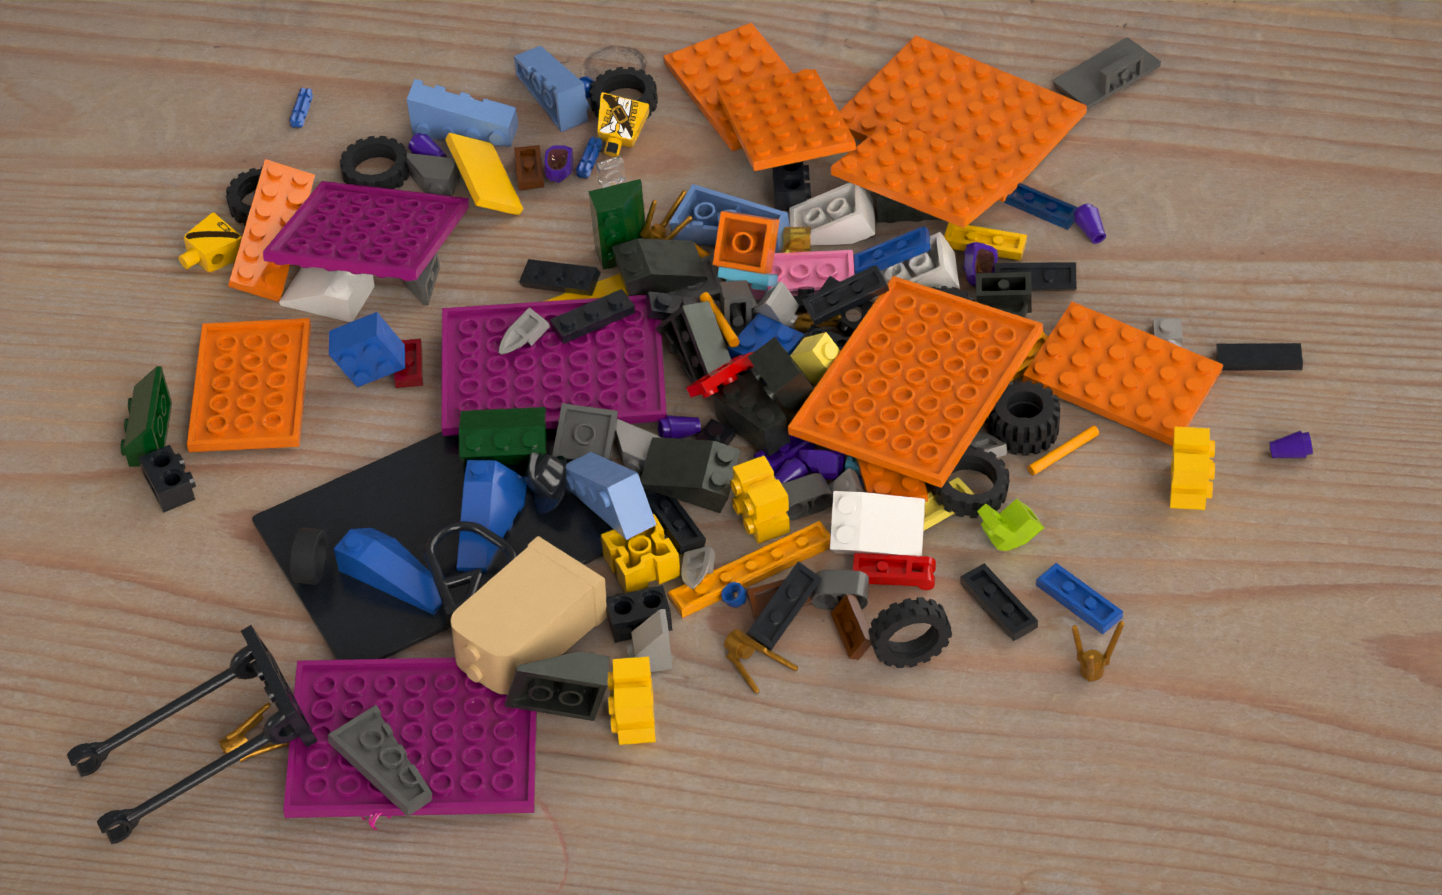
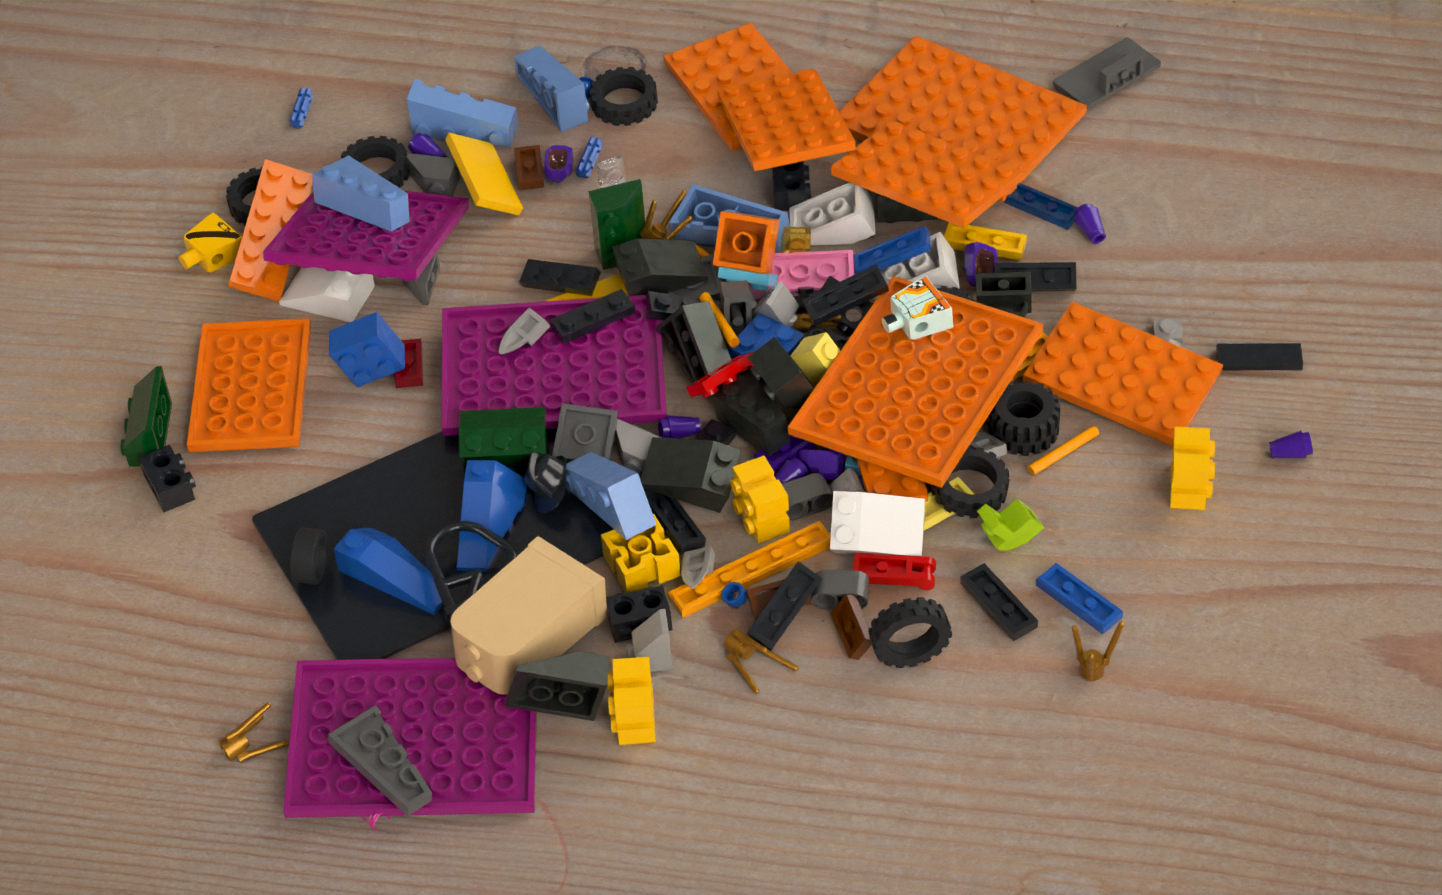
black piece [67,625,318,844] -> none
torso [597,92,649,157] -> none
none -> medium blue wedge [312,155,410,232]
none -> light aqua torso [882,276,953,340]

